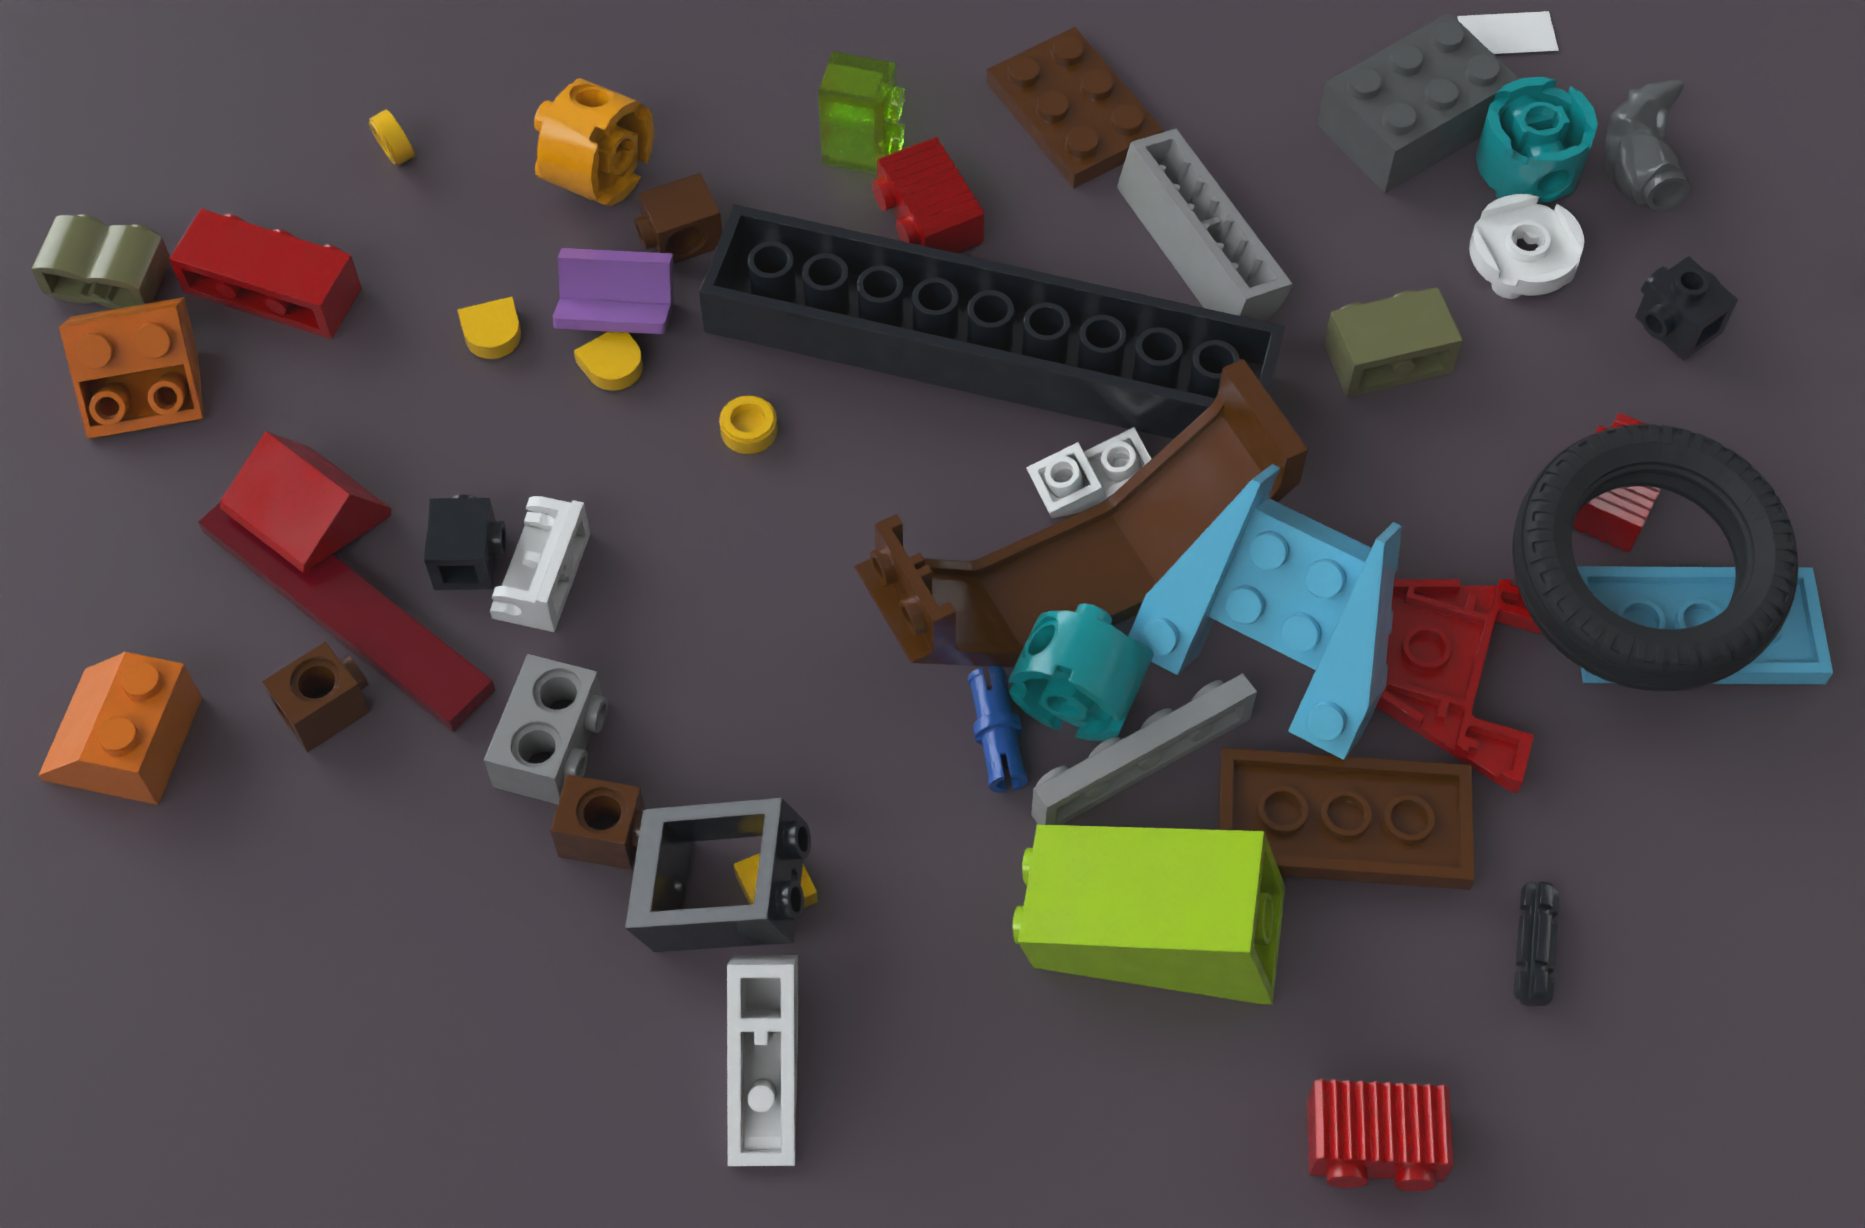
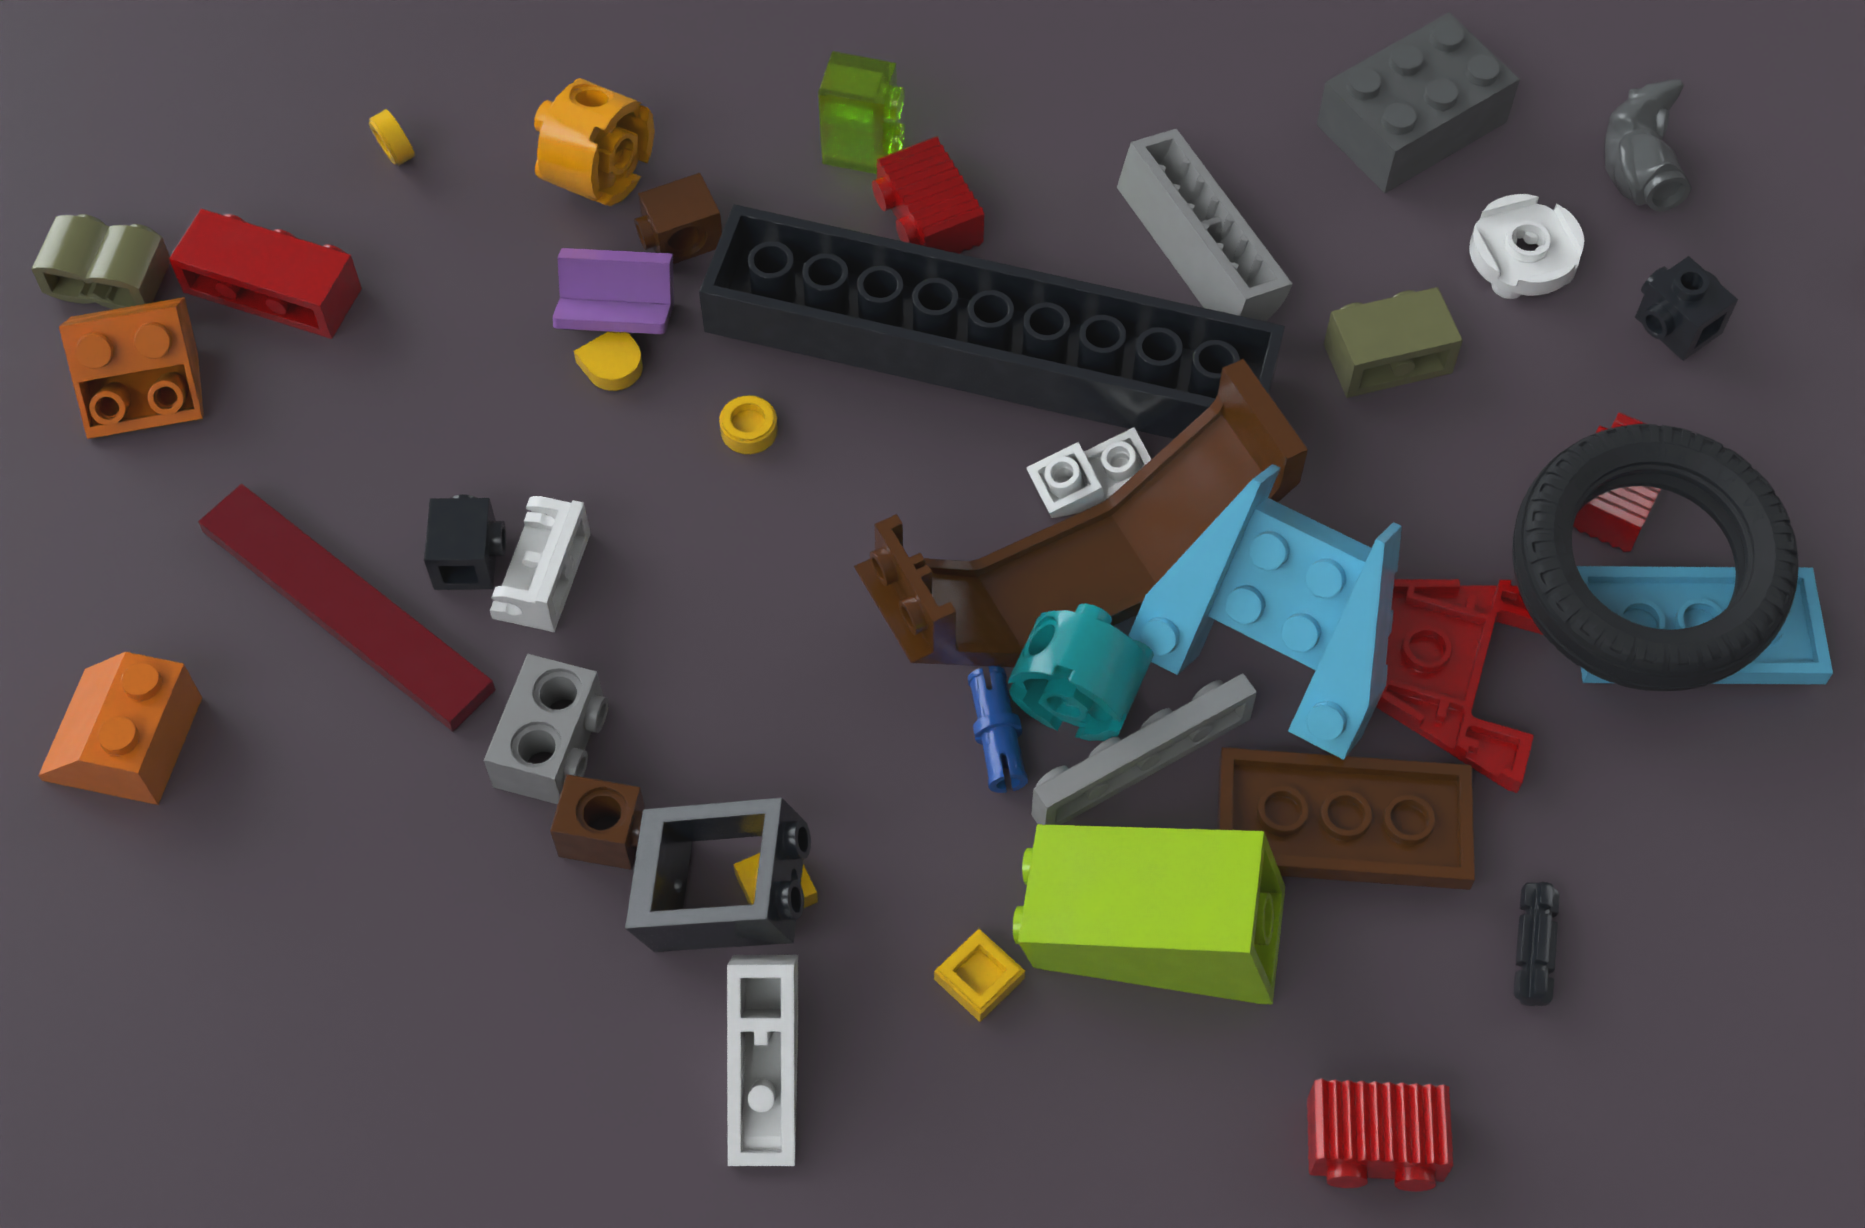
red slope [220,431,391,573] -> none
reddish brown brick [262,641,370,753] -> none
yellow tile [457,296,521,359] -> none
reddish brown plate [987,27,1164,189] -> none
white sticker [1457,11,1559,54] -> none
teal brick [1475,77,1598,203] -> none
none -> yellow tile [934,929,1025,1022]

